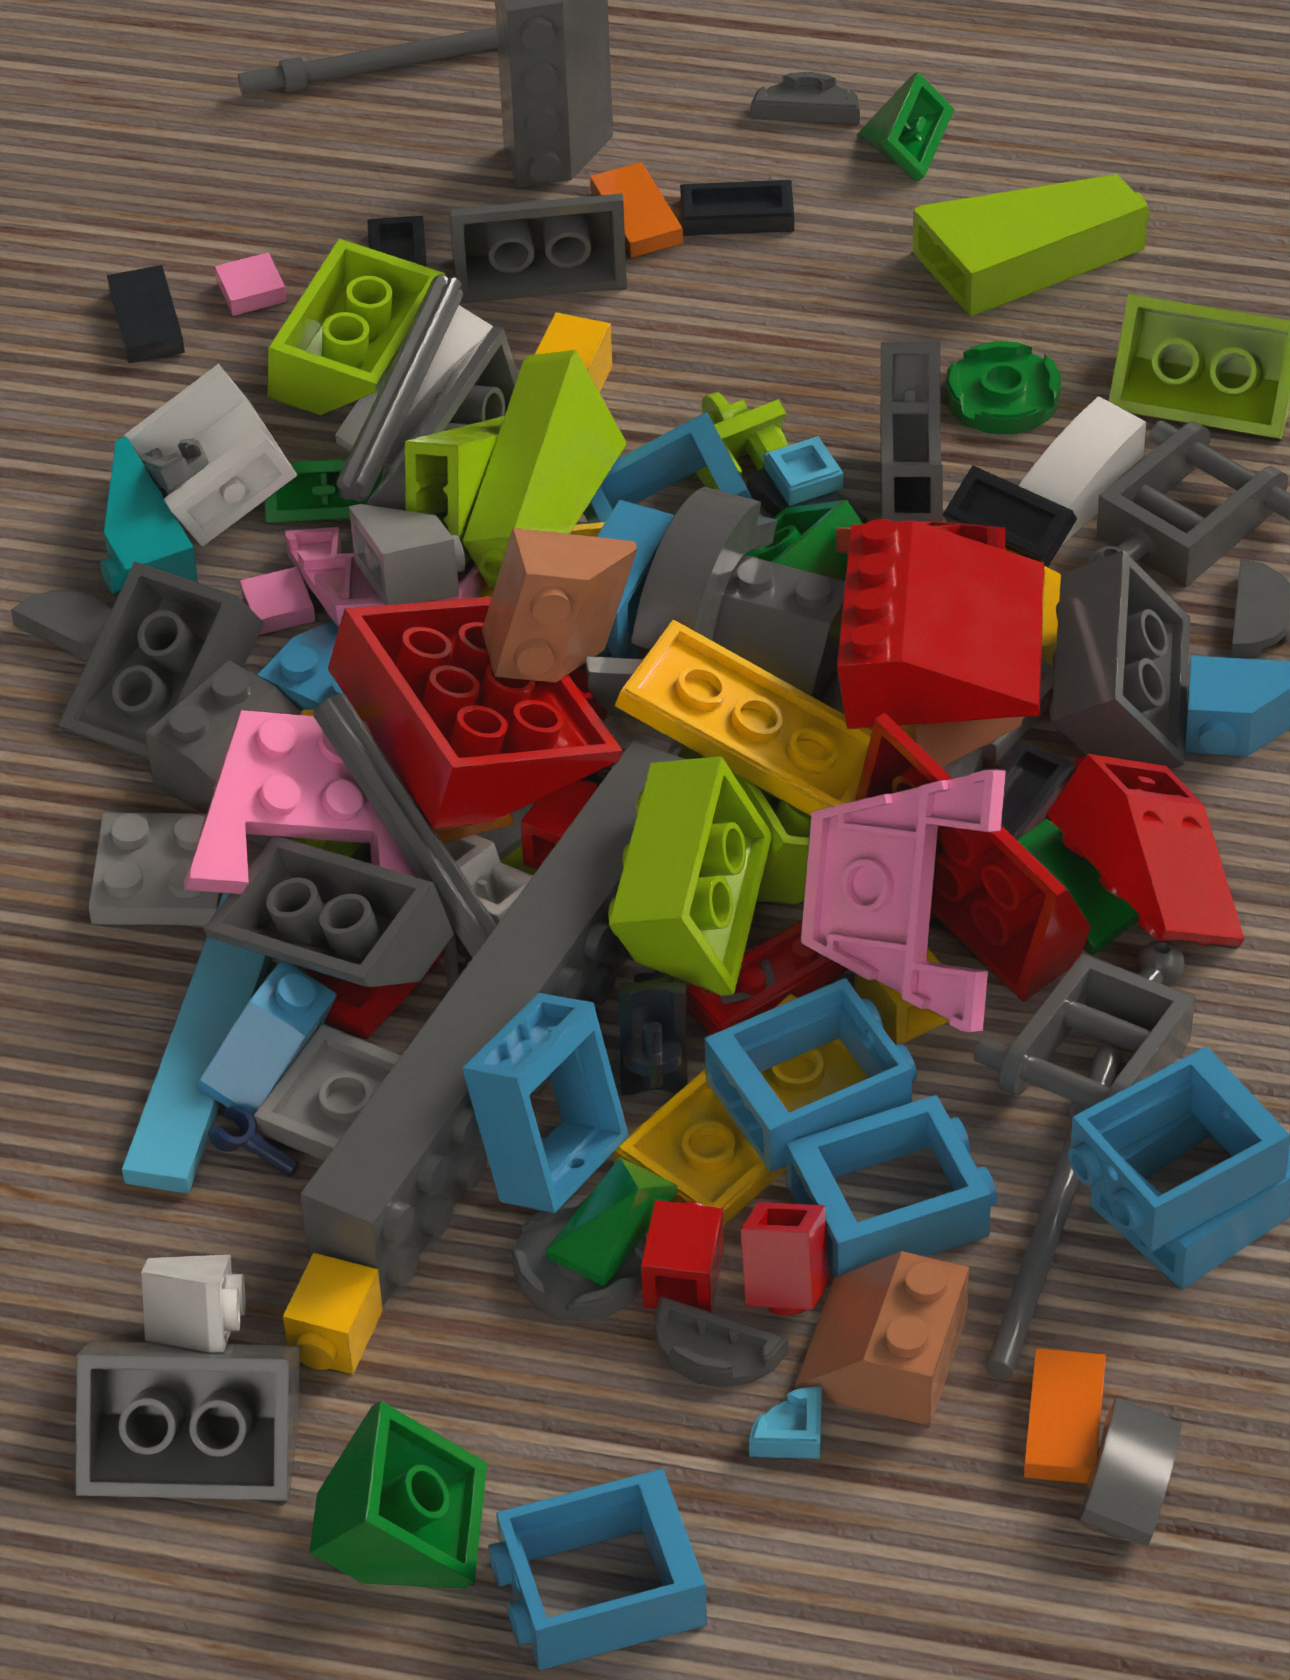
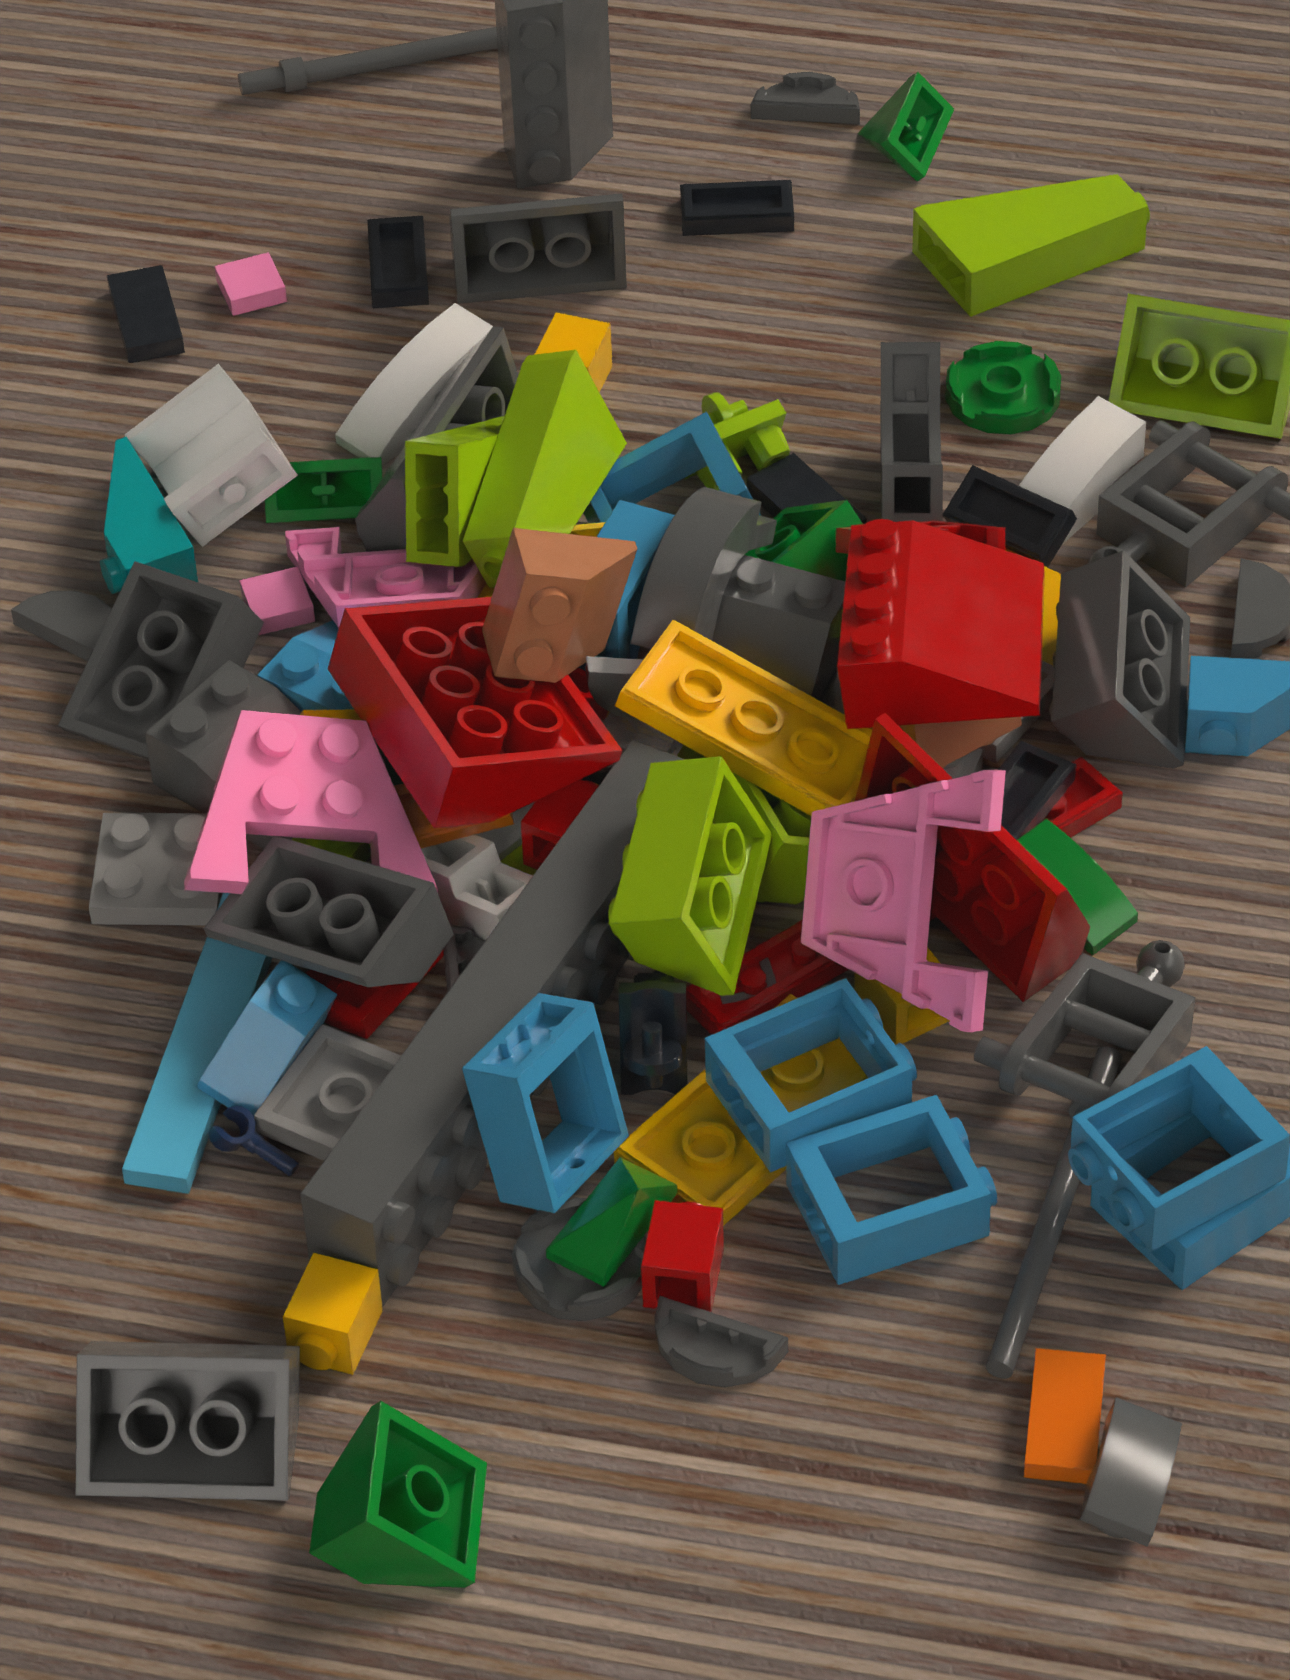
dark grey tile [139,438,209,490] -> none
white slope [141,1254,246,1353] -> none
lime slope [267,238,445,415] -> none
dark grey axle [313,694,497,958] -> none
dark grey axle [336,274,463,502] -> none
light grey slope [349,504,465,605] -> none
dark azure window [488,1468,707,1671] -> none
orange tile [590,162,683,258] -> none
red brick [741,1202,829,1315] -> none
medium azure tile [749,1386,822,1459] -> none
medium azure tile [764,436,844,506] -> none
nougat slope [795,1251,969,1426] -> none
red slope [1046,754,1245,947] -> none

